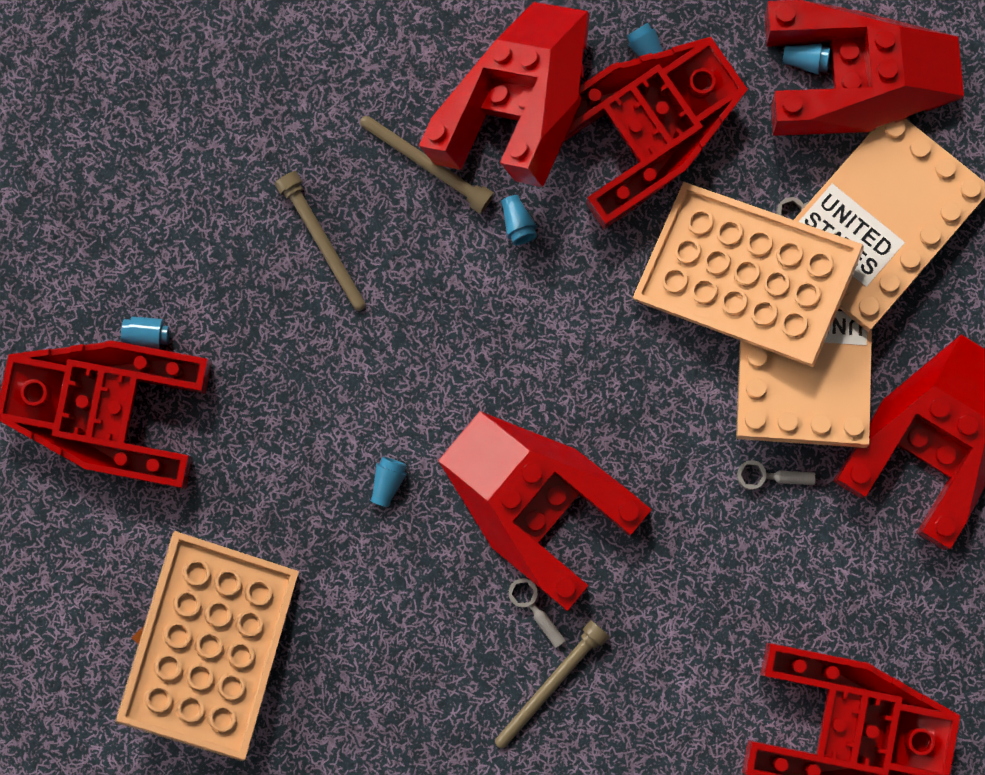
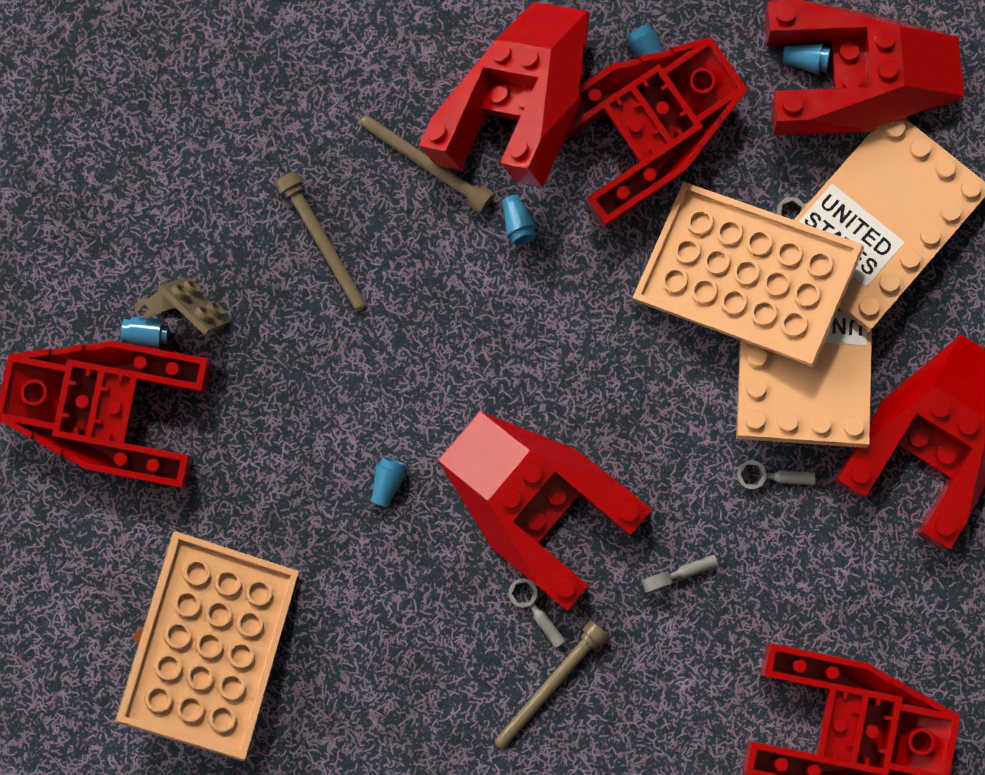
none -> dark tan plate [136,277,230,335]
none -> light grey piece [641,555,718,593]

